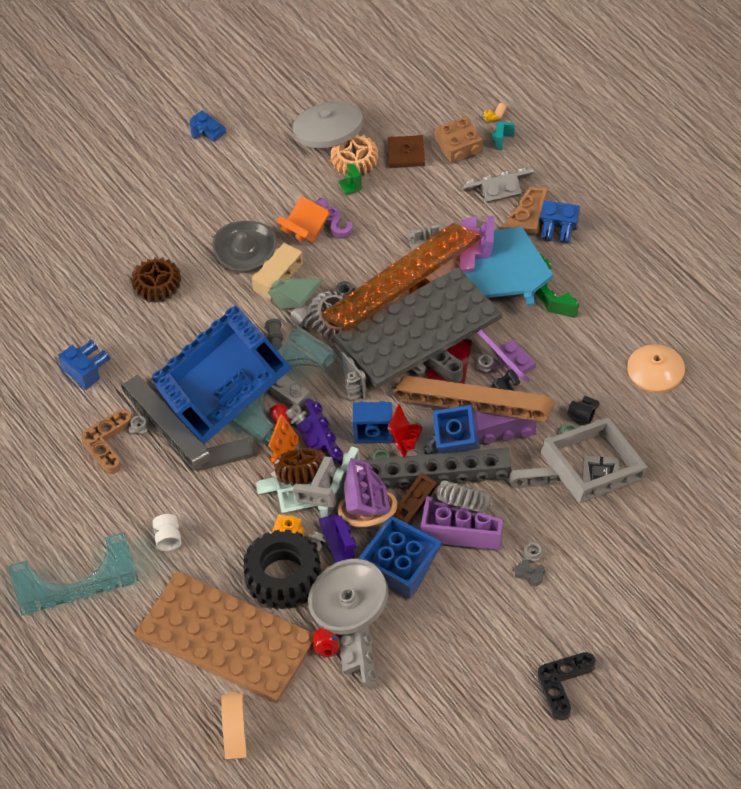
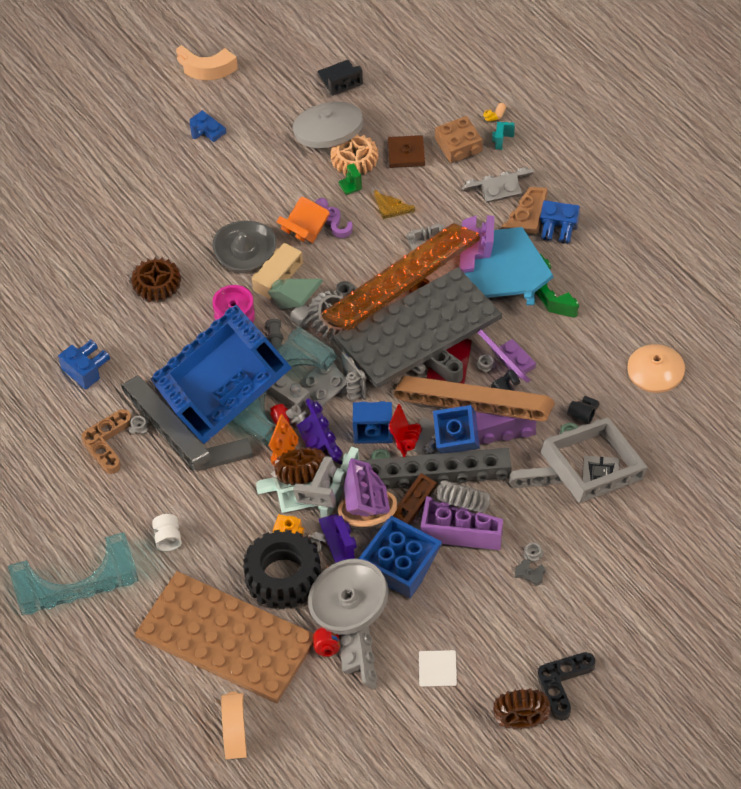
none -> light nougat arch [177,45,238,80]
none -> dark pink wheel [212,285,255,323]
none -> light grey hinge [300,356,347,407]
none -> black bracket [318,60,363,96]
none -> clear yellow tile [374,190,415,219]
none -> white sticker [419,650,457,686]
none -> reddish brown gear [493,688,551,730]

